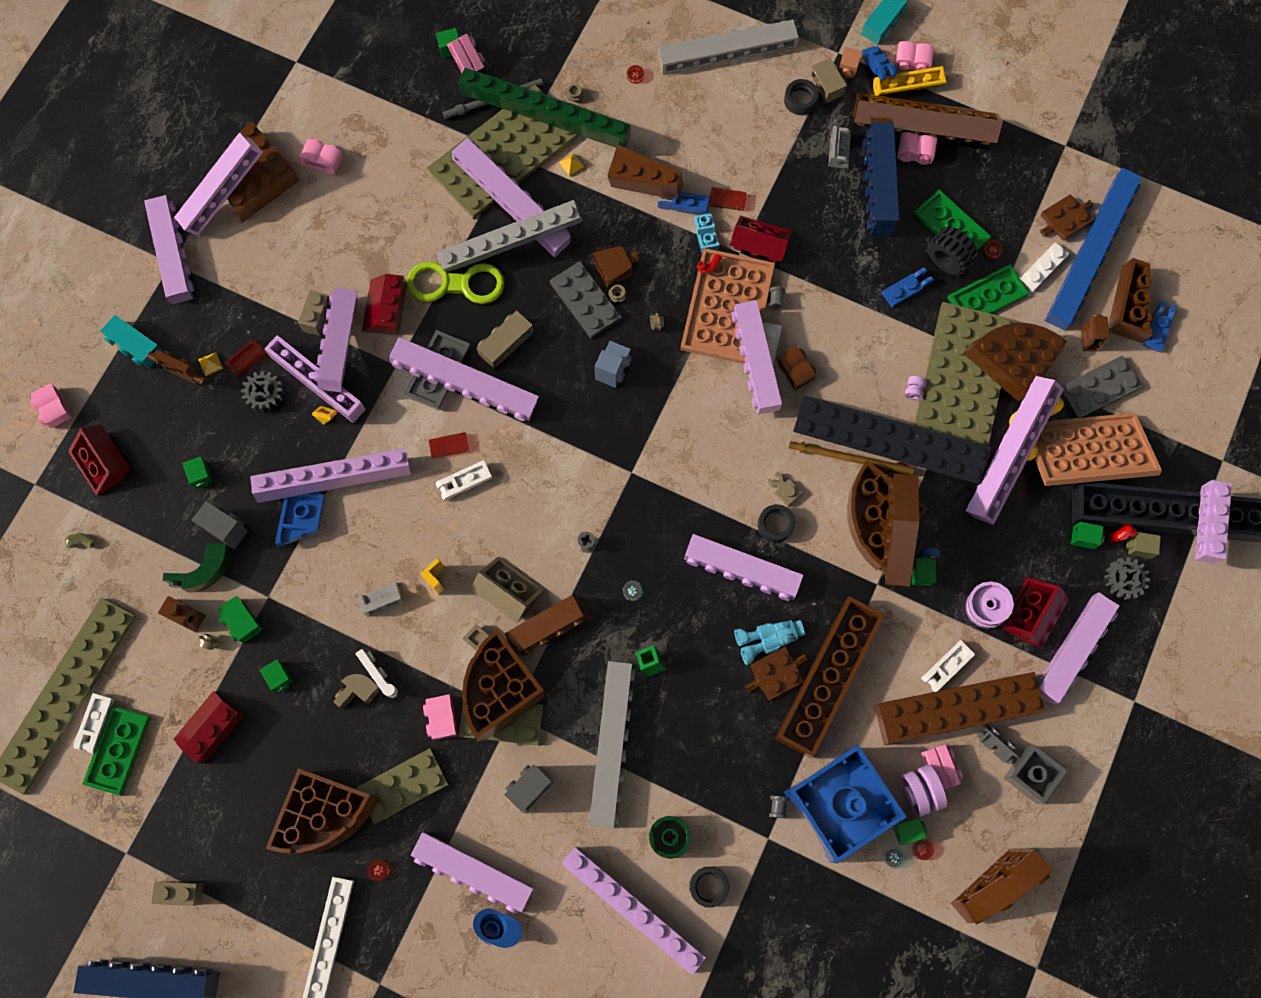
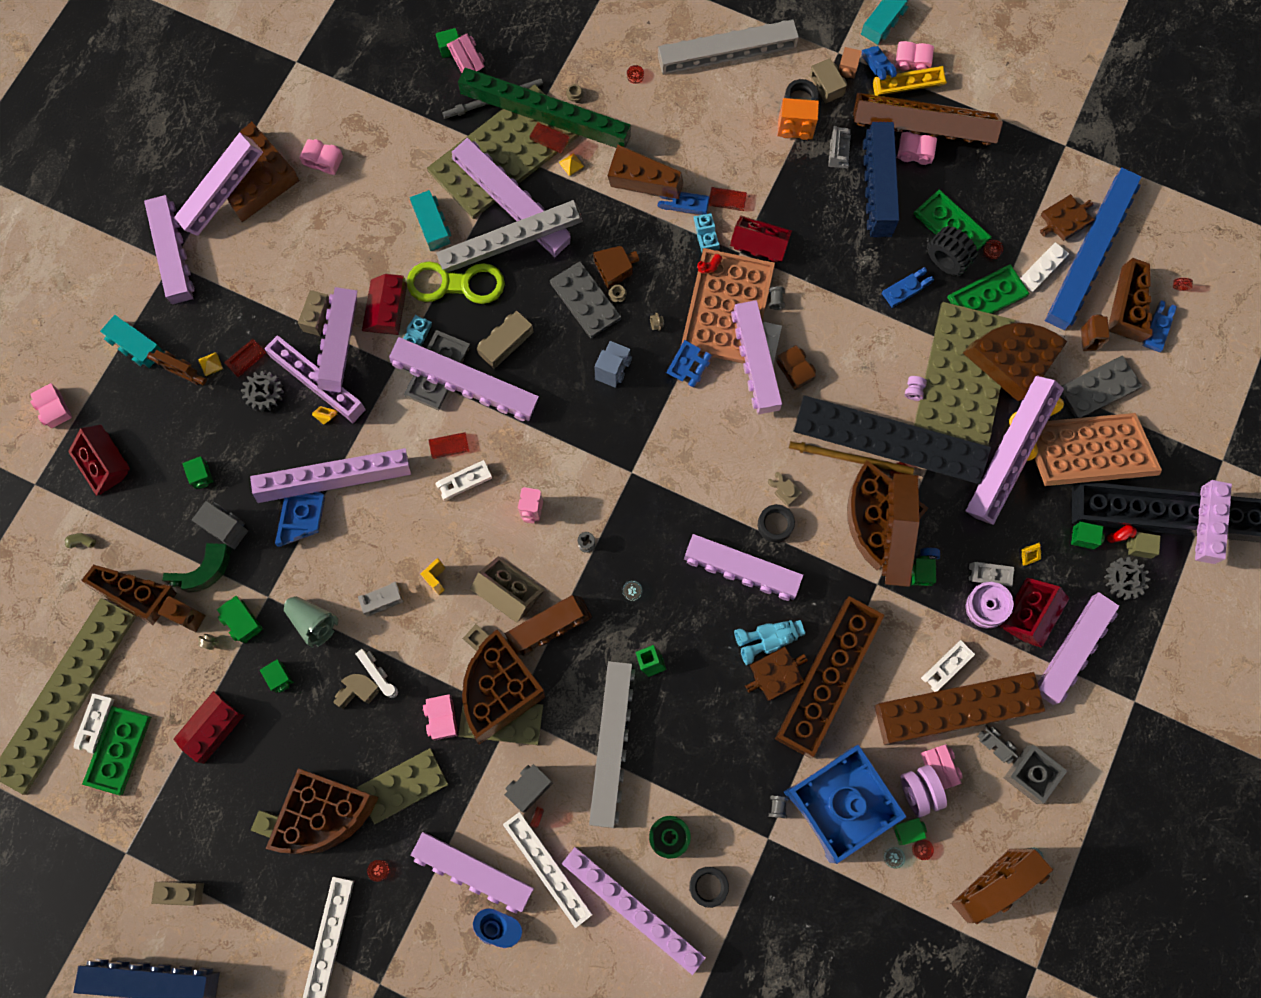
none -> reddish brown wedge [81,564,177,625]
none -> olive brick [251,810,279,838]
none -> sand green cone [284,596,338,648]
none -> medium azure slope [403,315,432,346]
none -> teal brick [409,190,452,251]
none -> white plate [503,812,592,928]
none -> bright pink brick [518,487,543,524]
none -> clear red tile [529,122,570,154]
none -> clear red tile [530,806,544,828]
none -> blue plate [666,340,712,388]
none -> orange brick [778,98,819,140]
none -> light grey hinge [969,562,1014,587]
none -> yellow slope [1021,543,1041,566]
none -> clear red tile [1173,278,1193,291]

